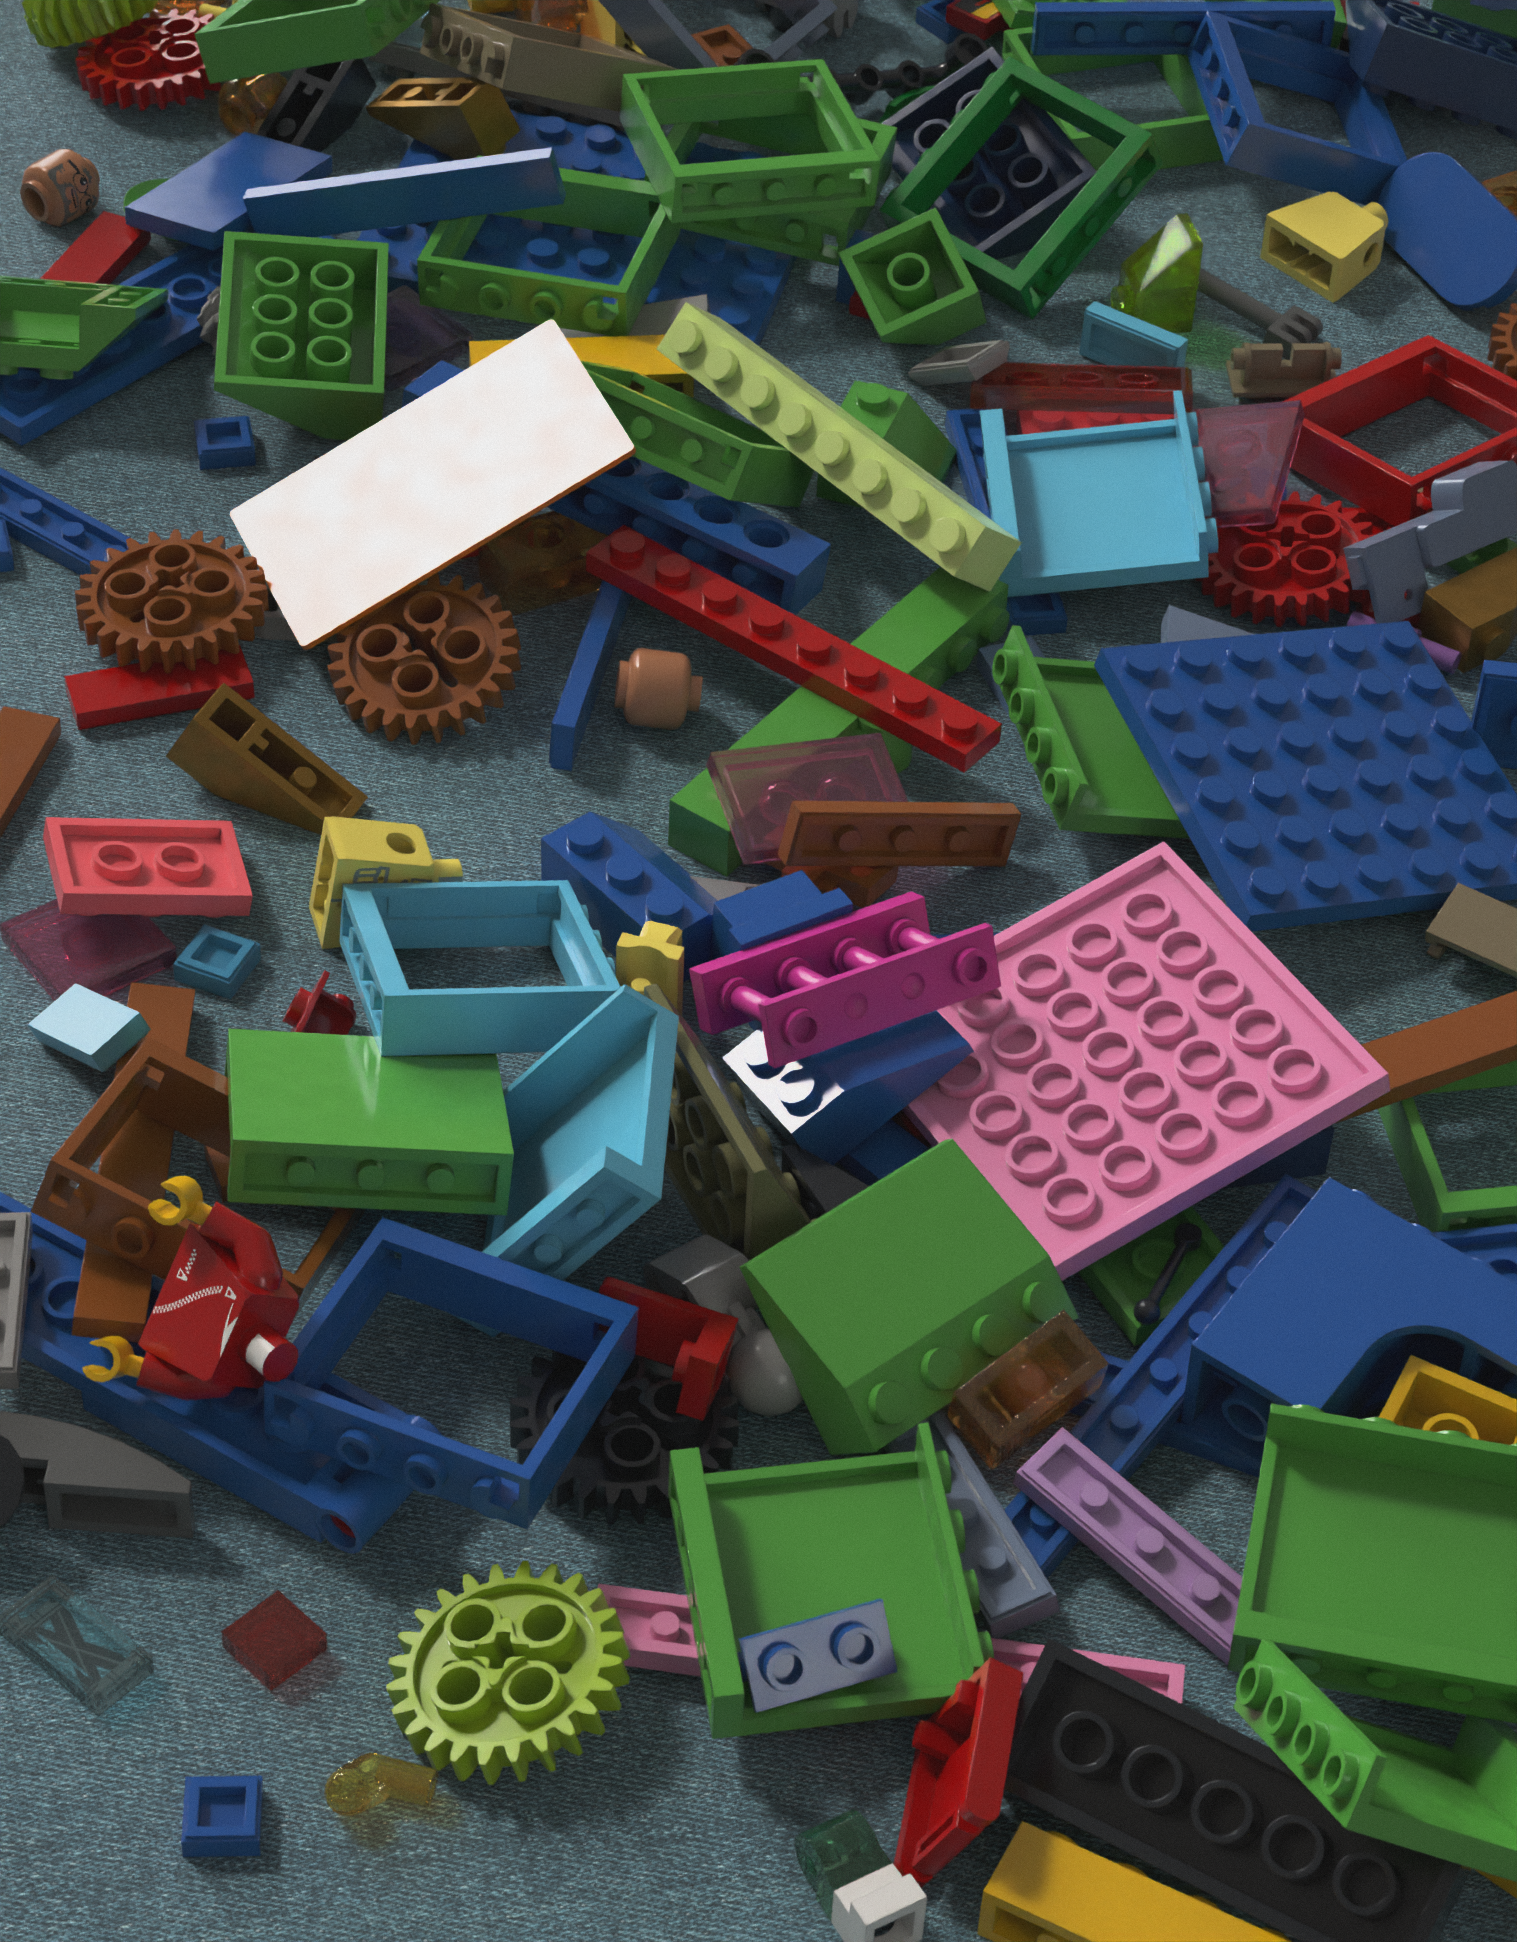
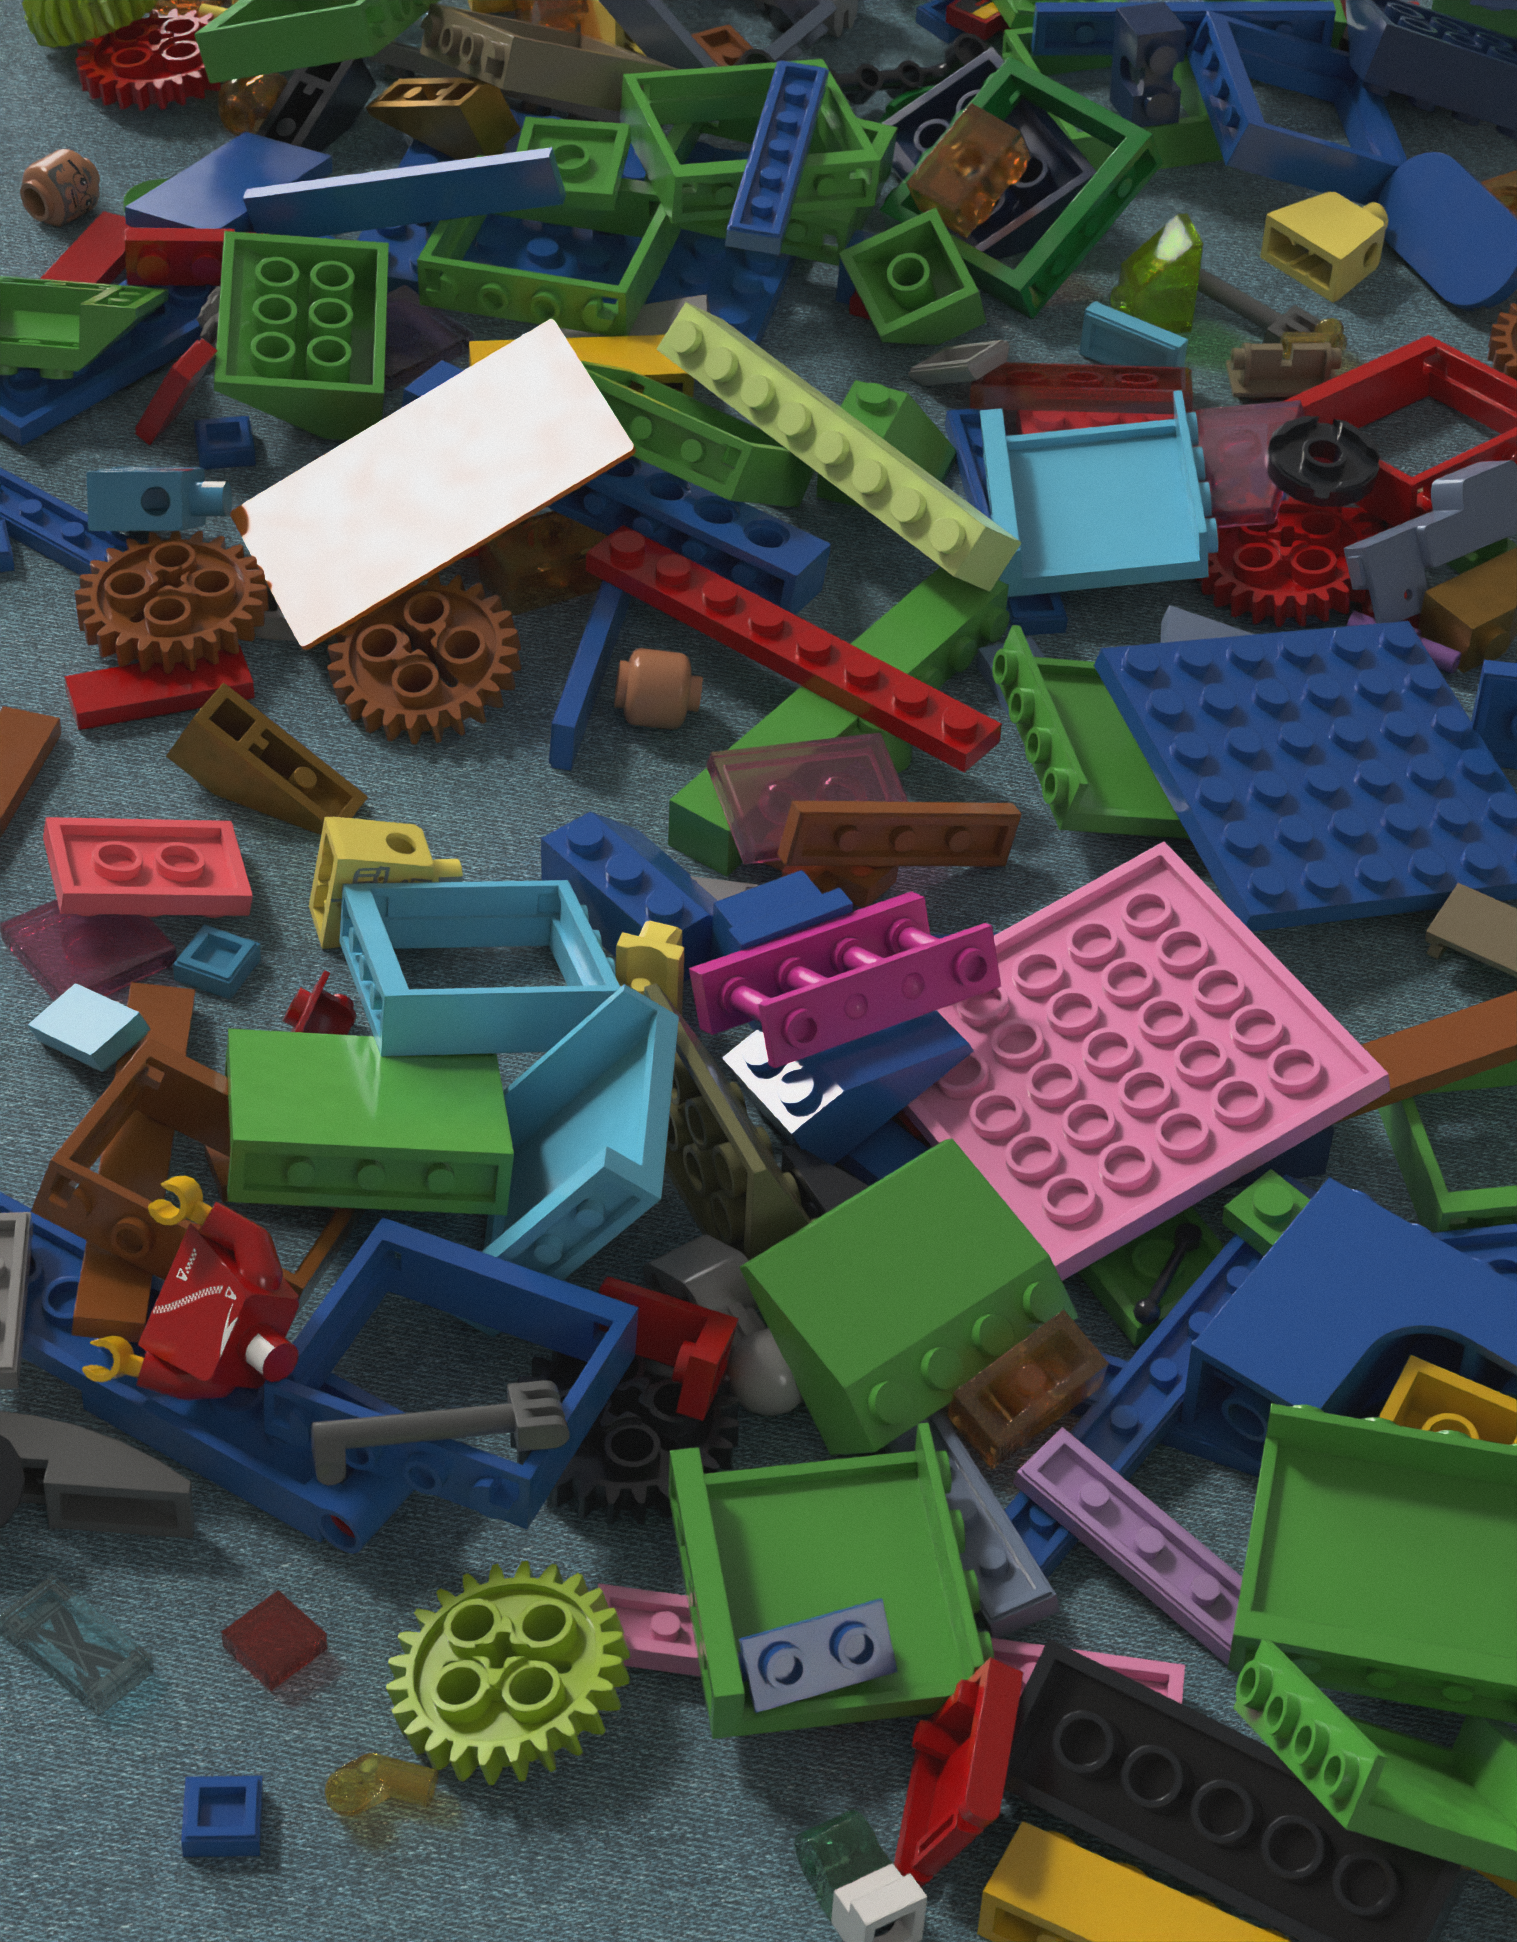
none -> dark azure torso [86,466,232,531]
none -> red hinge [125,228,269,286]
none -> red tile [134,338,218,445]
none -> dark grey hinge [311,1381,570,1485]
none -> bright green plate [516,117,631,211]
none -> blue tile [725,60,829,255]
none -> clear orange brick [906,103,1031,238]
none -> dark blue brick [1109,2,1186,127]
none -> bright green plate [1222,1169,1310,1256]
none -> black tile [1265,416,1380,507]
none -> clear yellow arm [1280,318,1348,360]

